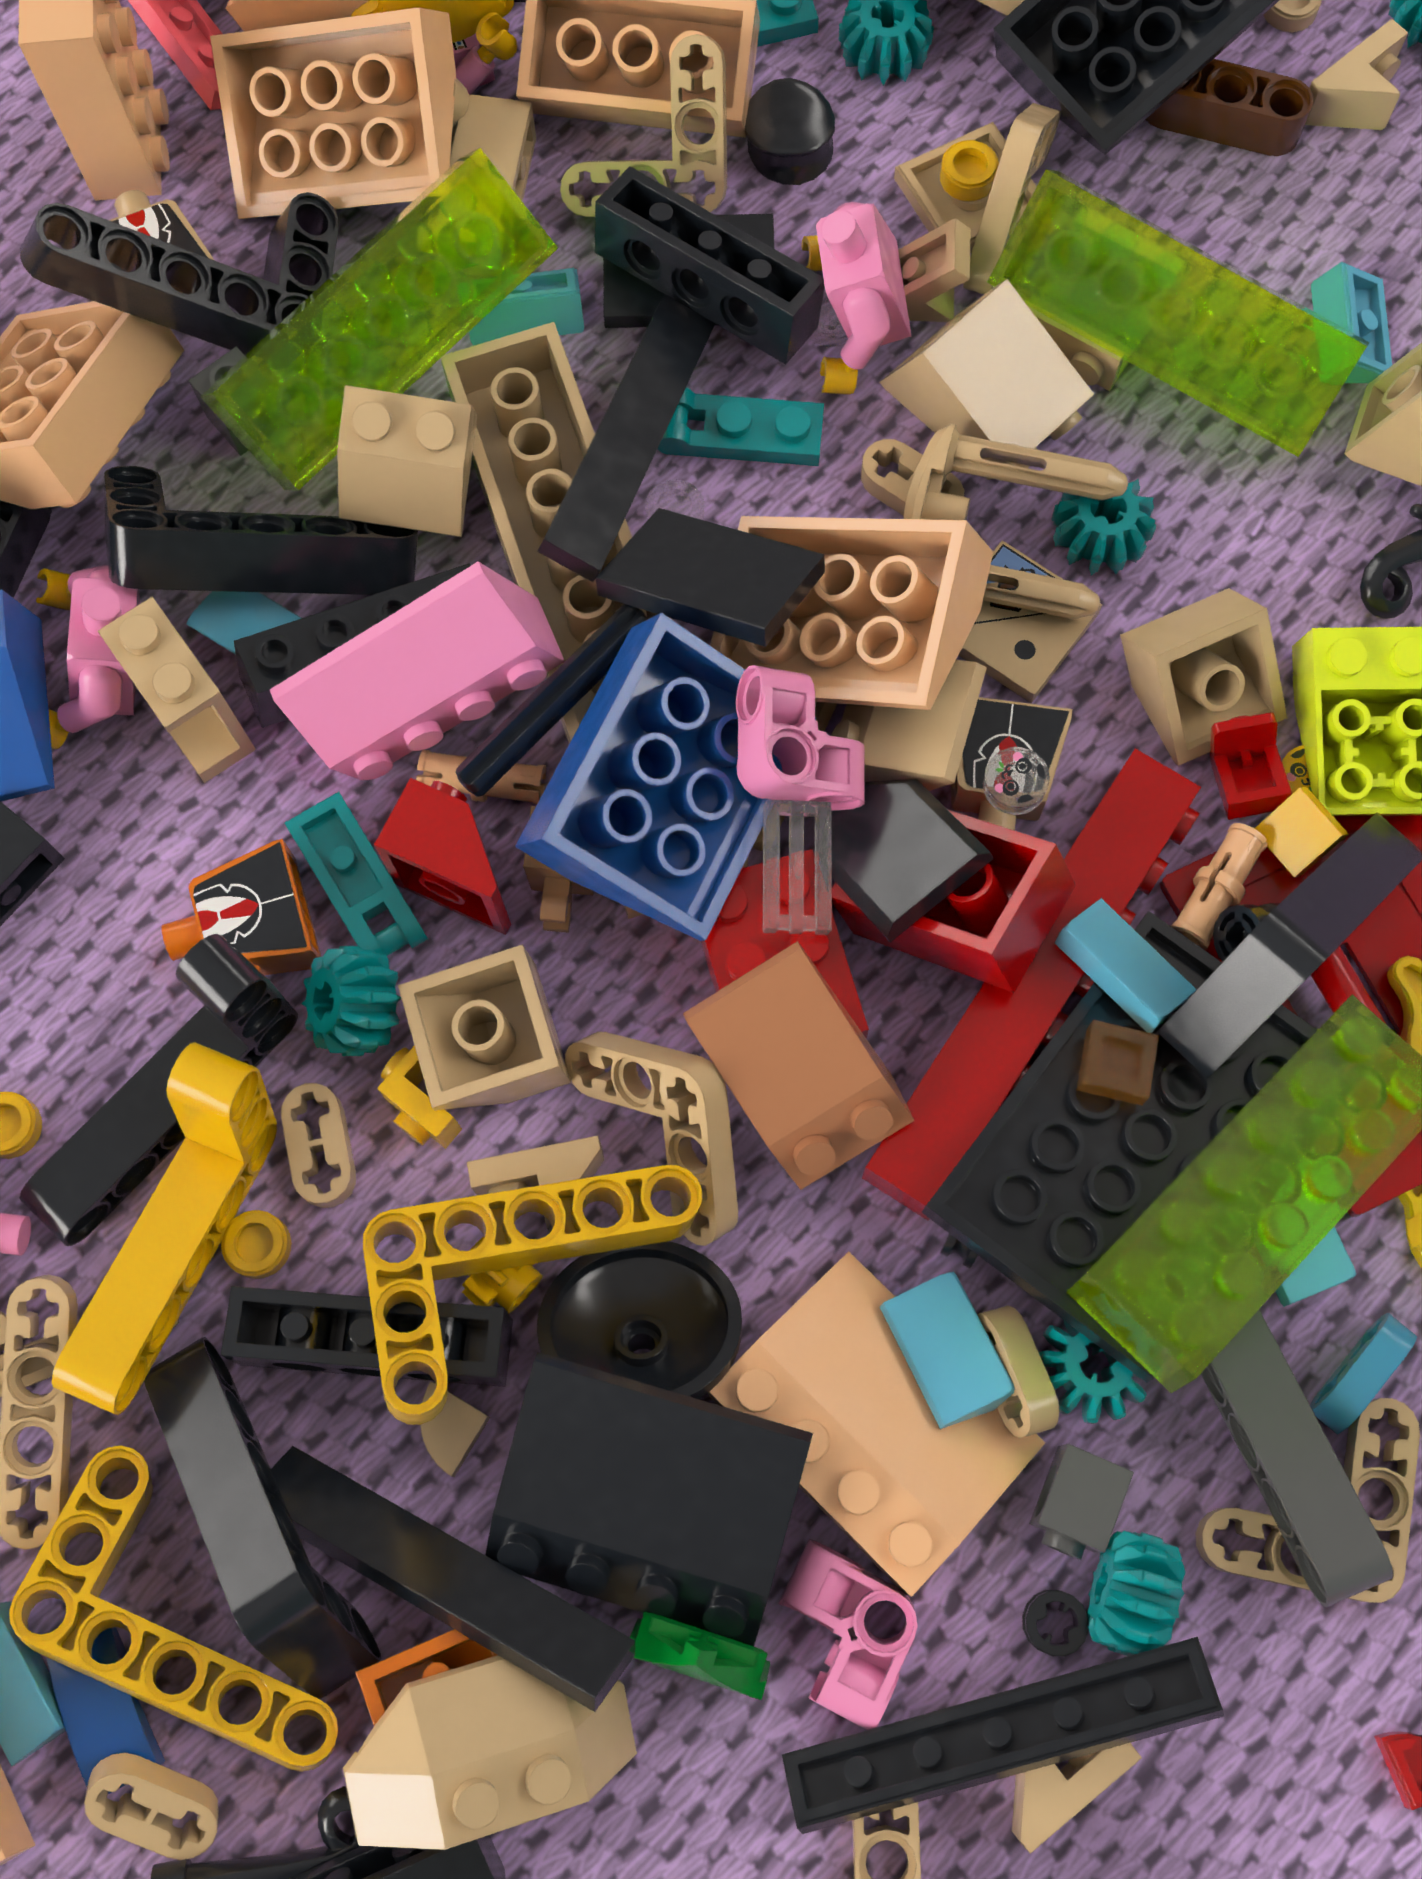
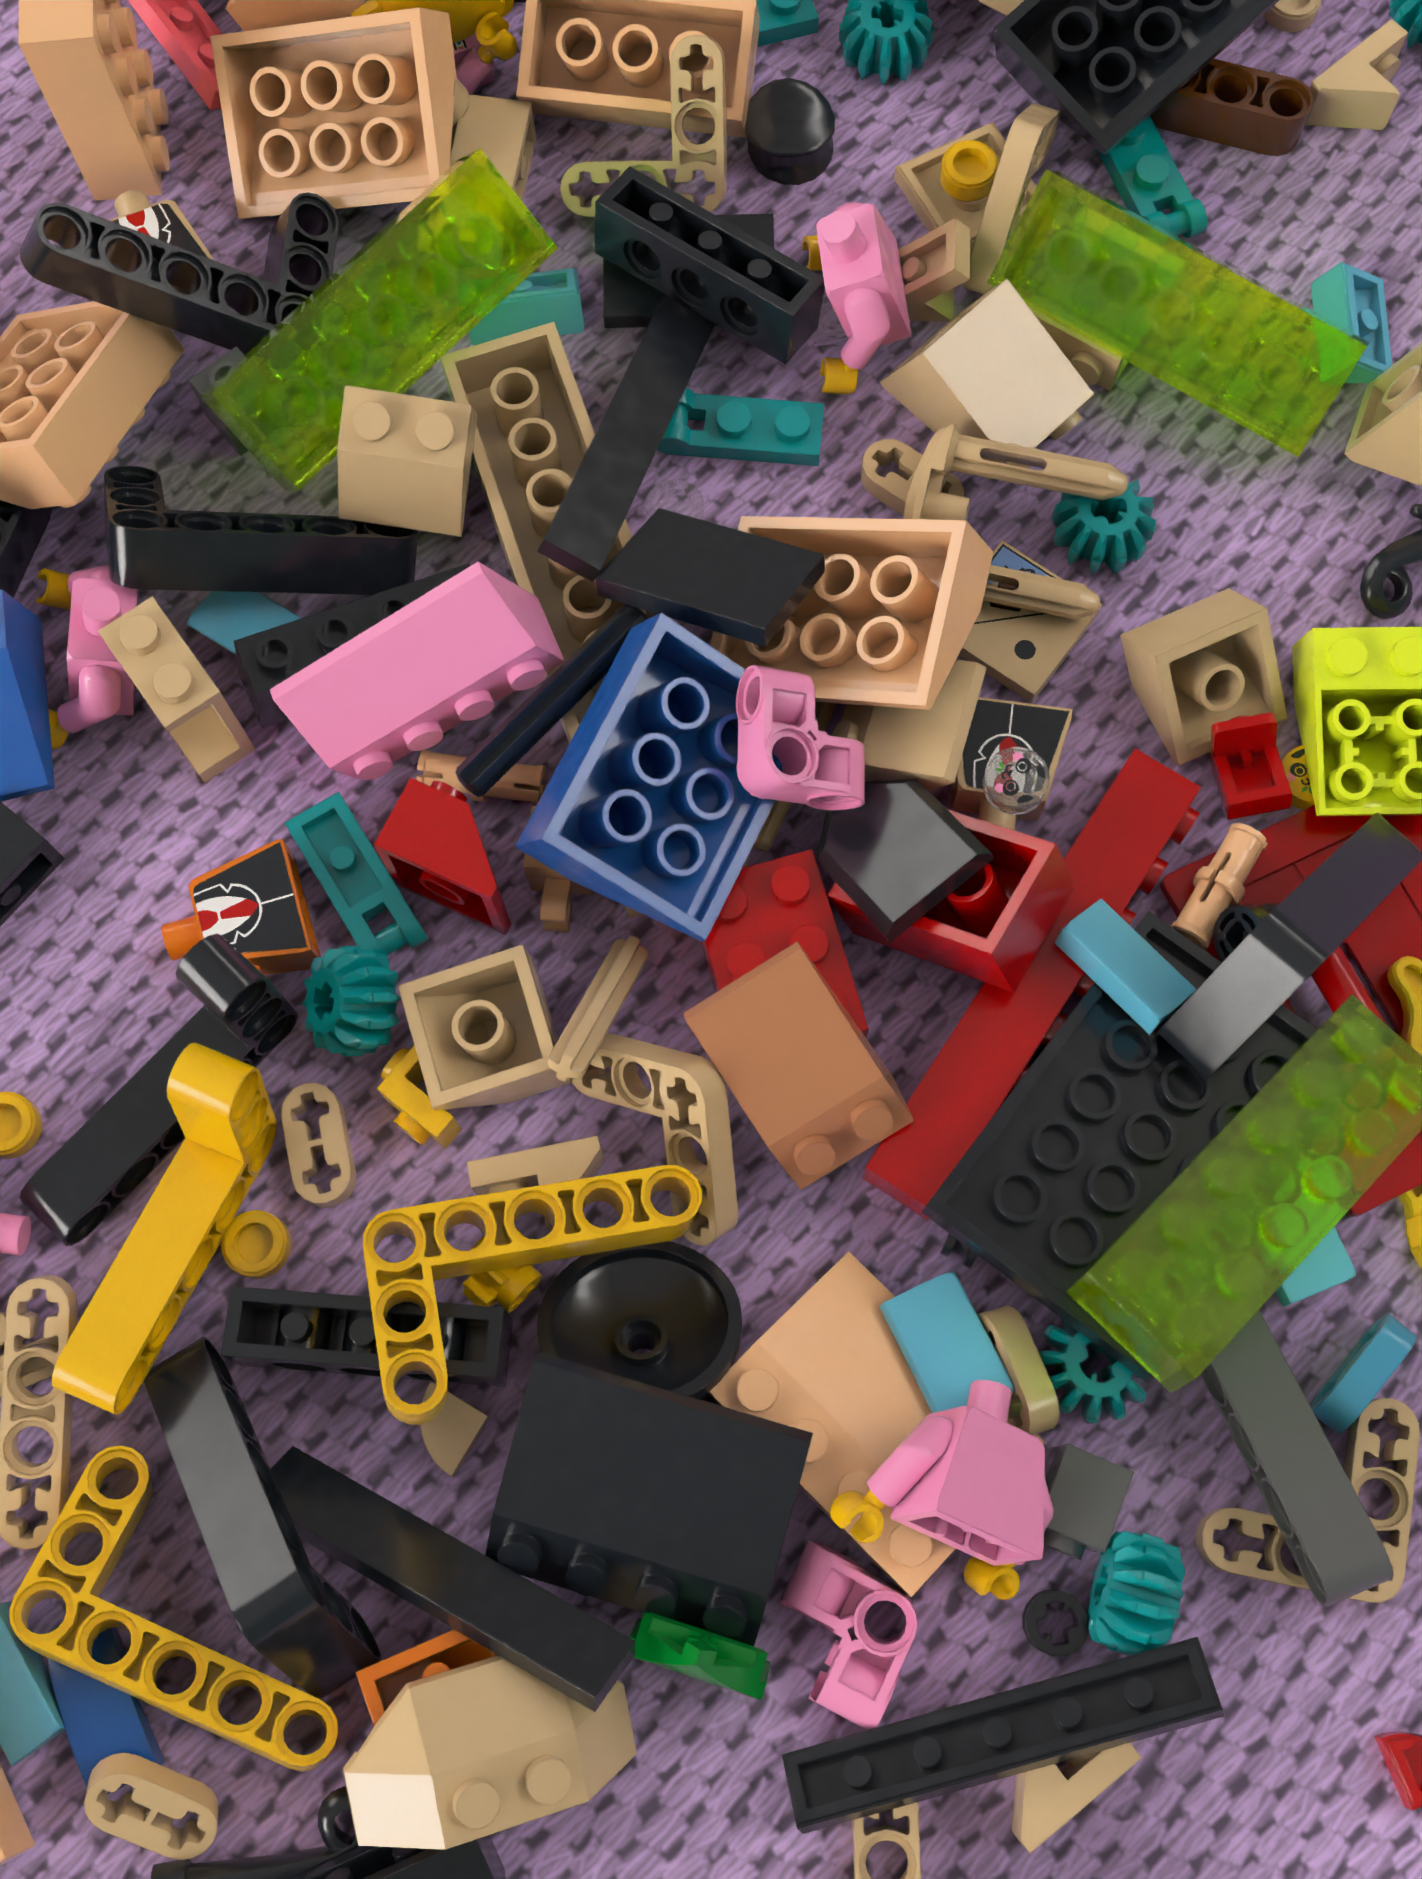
clear tile [763,799,832,935] -> none
clear orange tile [1077,1020,1159,1106] -> none
yellow tile [1254,787,1349,877] -> none
none -> tan axle [547,936,649,1082]
none -> bright pink torso [830,1380,1054,1600]
none -> teal plate [1096,116,1208,245]

